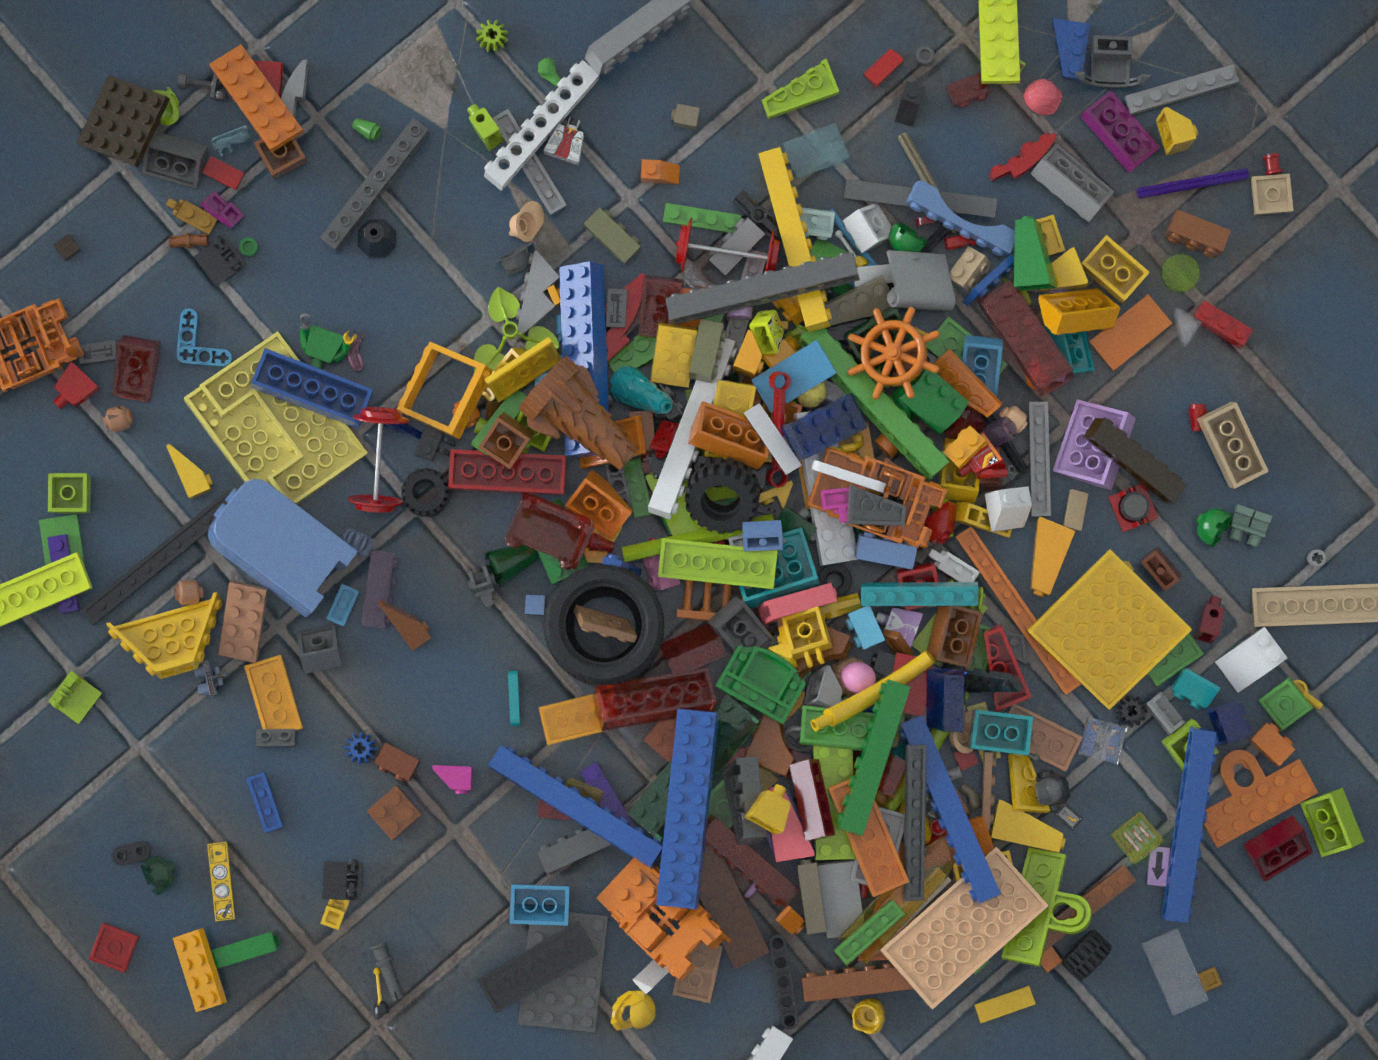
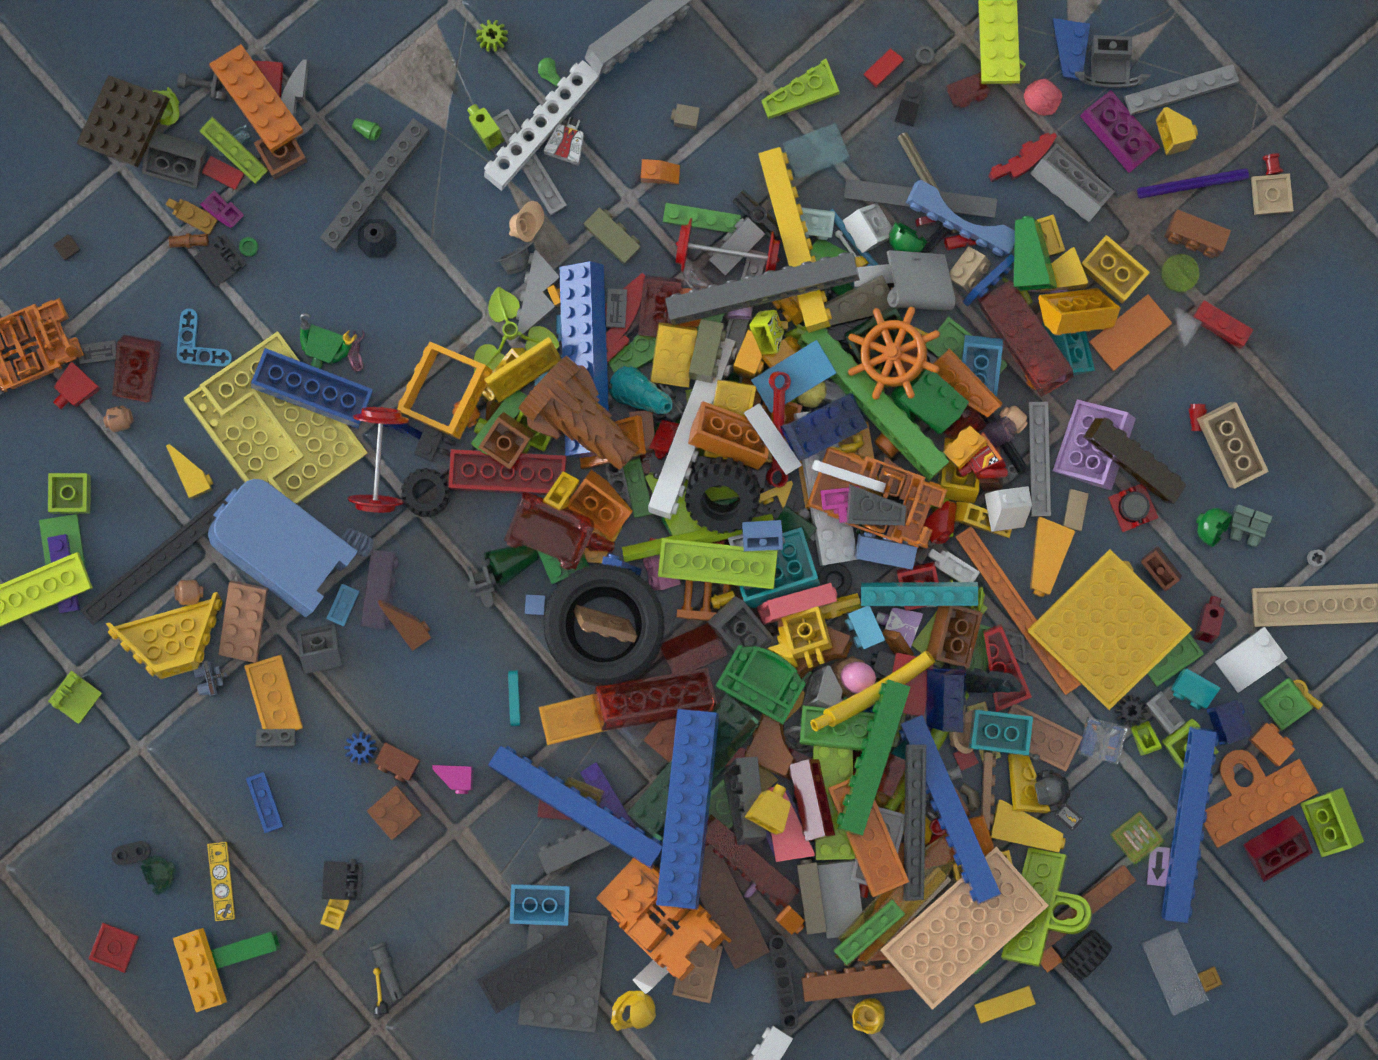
none -> lime tile [199,116,268,183]
none -> yellow slope [543,471,579,511]
none -> yellow pin [711,591,735,609]
none -> lime slope [1131,721,1162,756]

